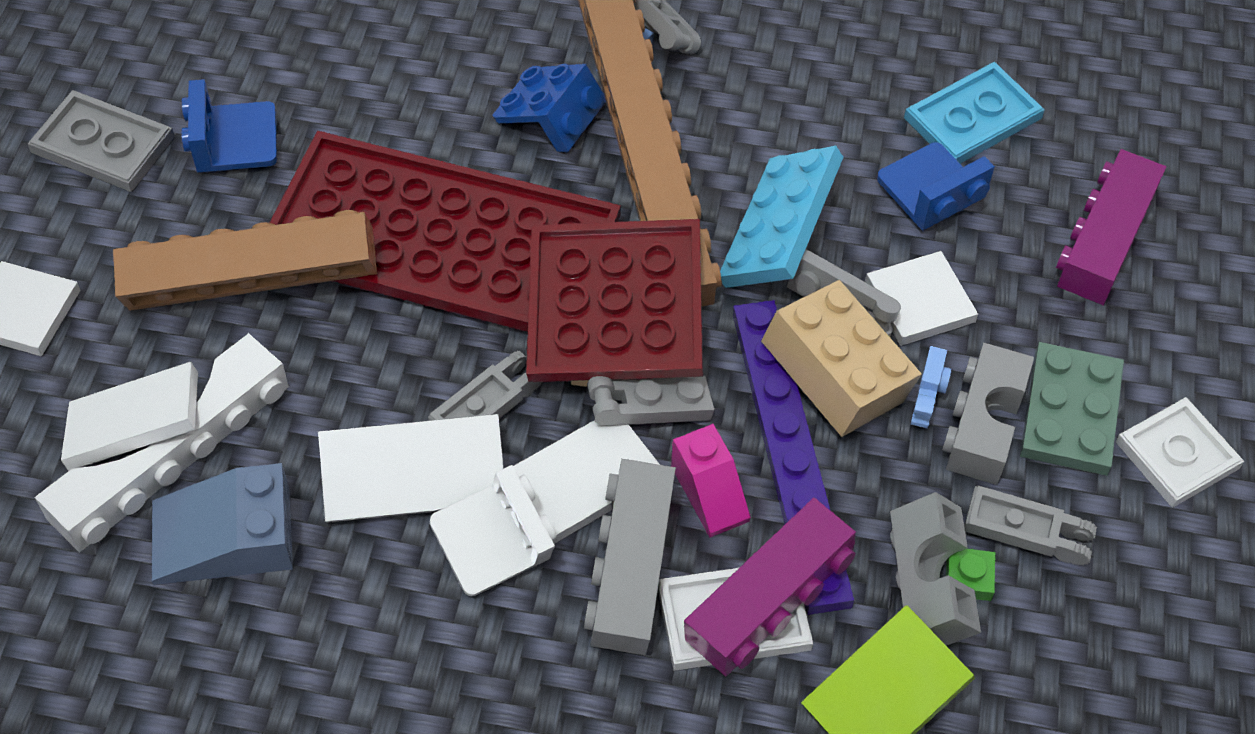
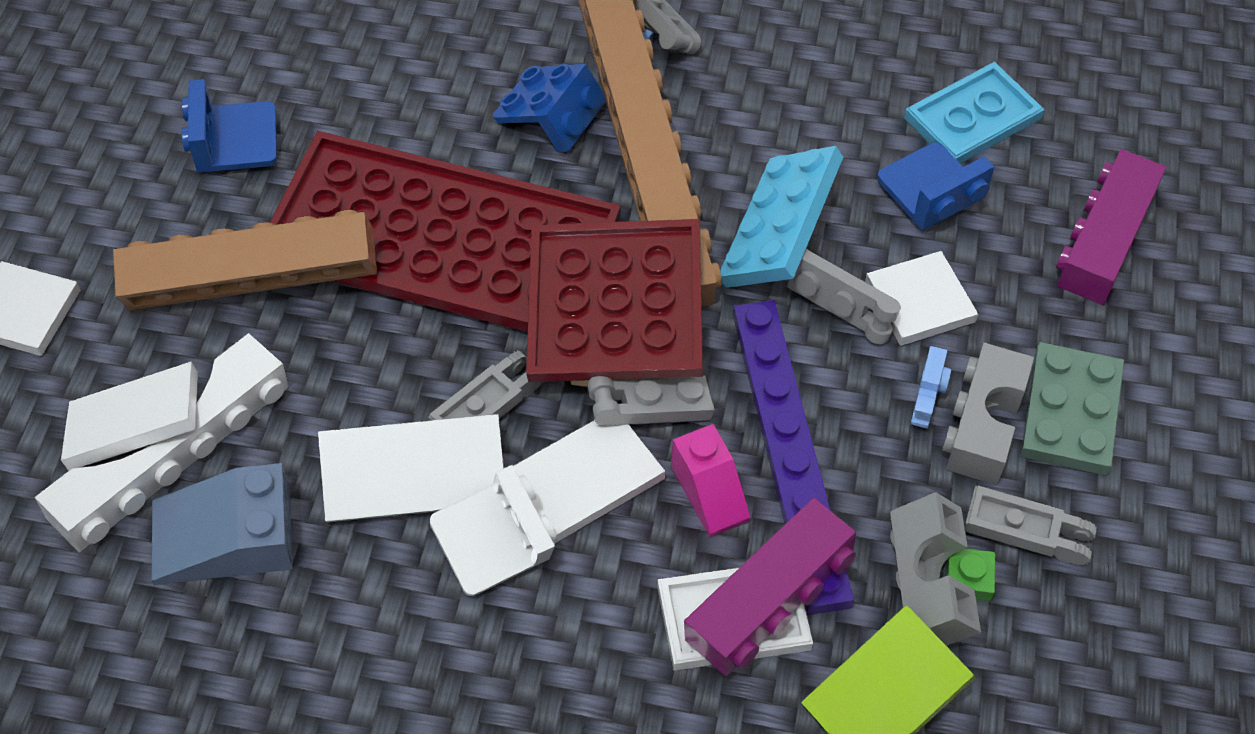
light grey tile [28,90,175,192] -> none
light grey brick [583,458,676,655] -> none
tan brick [761,280,922,437] -> none
white tile [1116,397,1244,508] -> none

